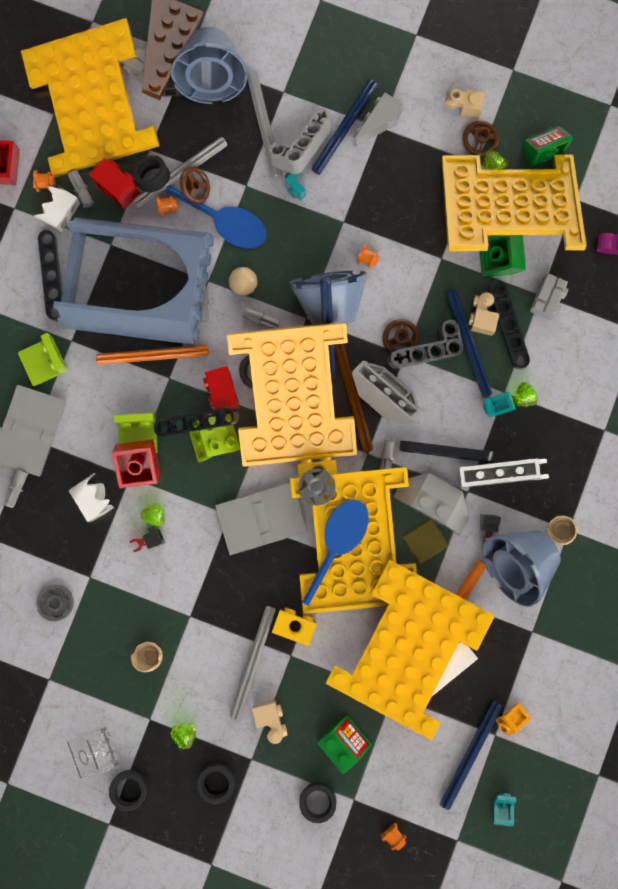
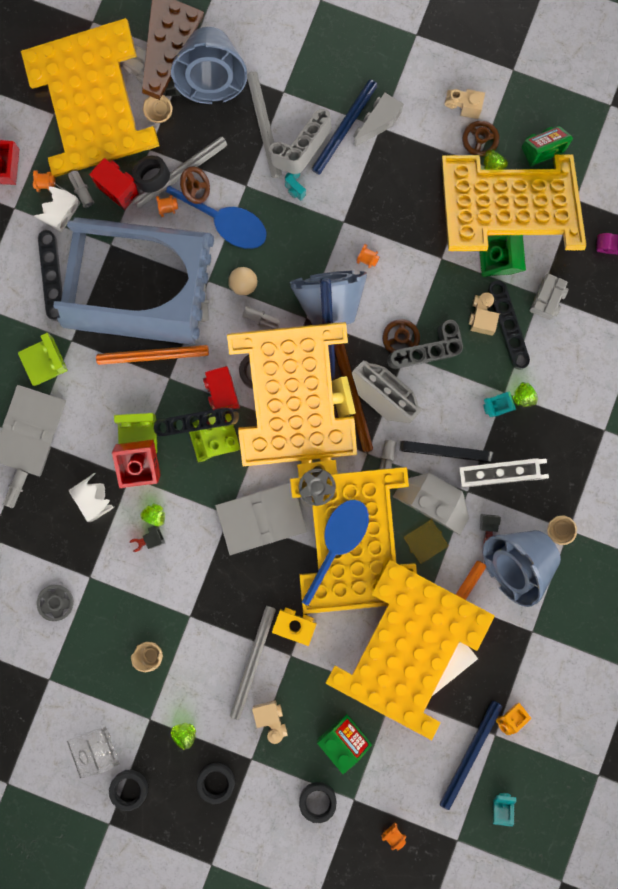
dark blue axle [446,290,493,397] -> none
none -> tan hair [143,95,173,123]
none -> light yellow tile [331,376,356,418]

